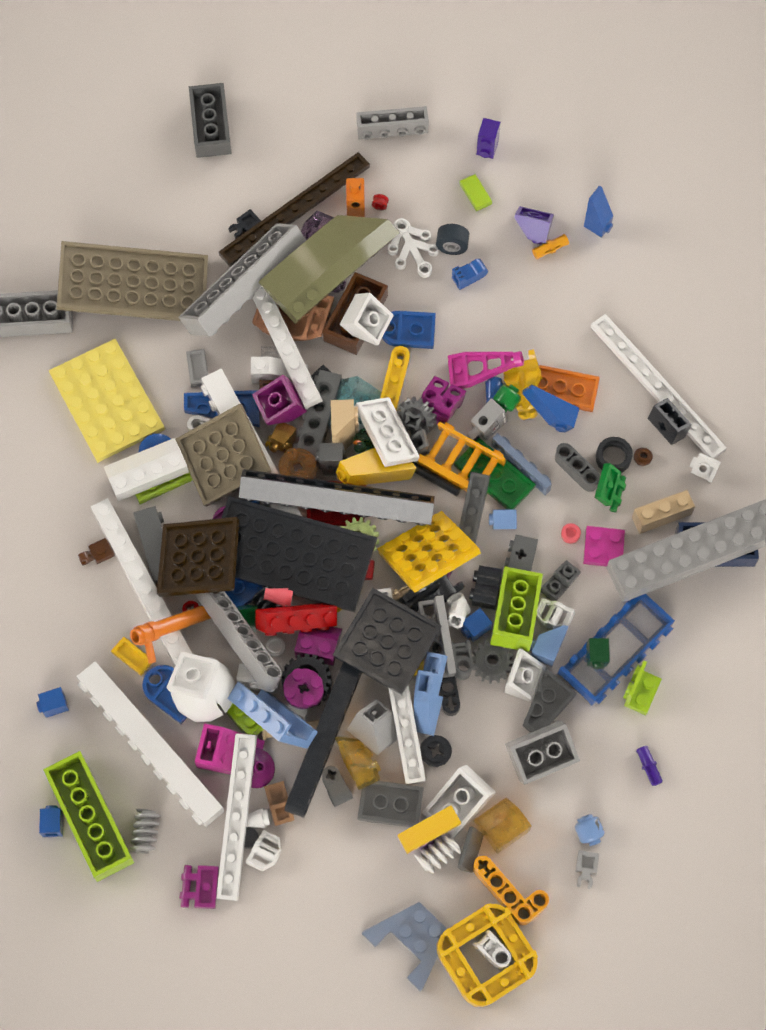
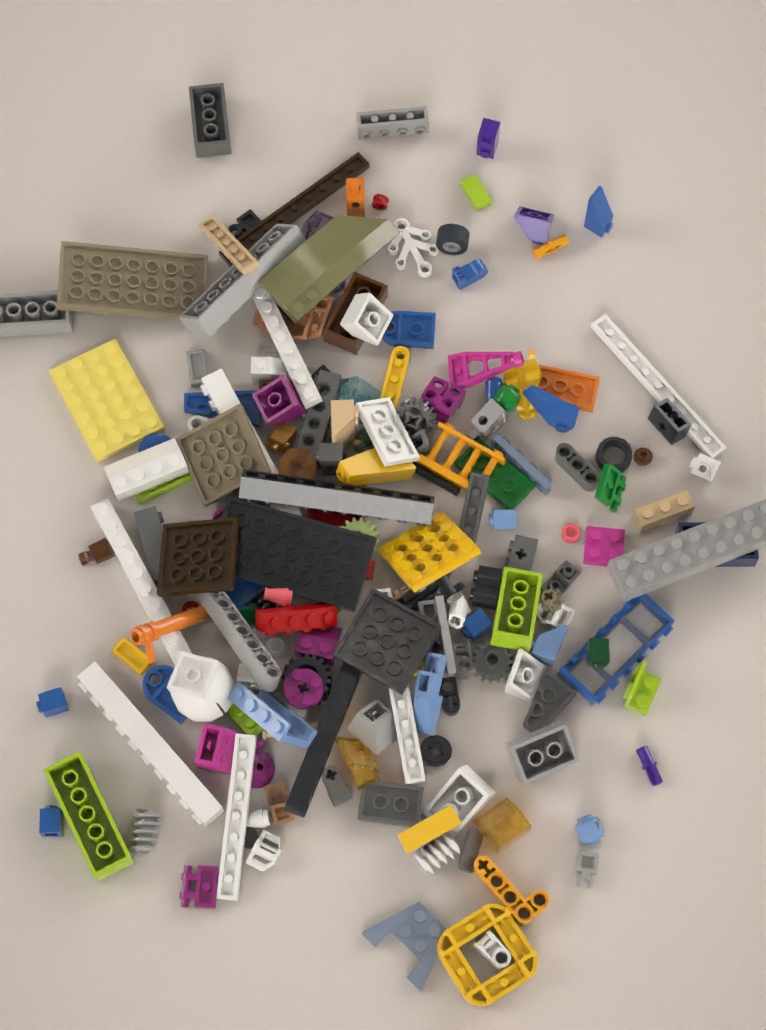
none -> tan plate [198,215,259,275]
none -> dark tan gear [539,588,565,614]

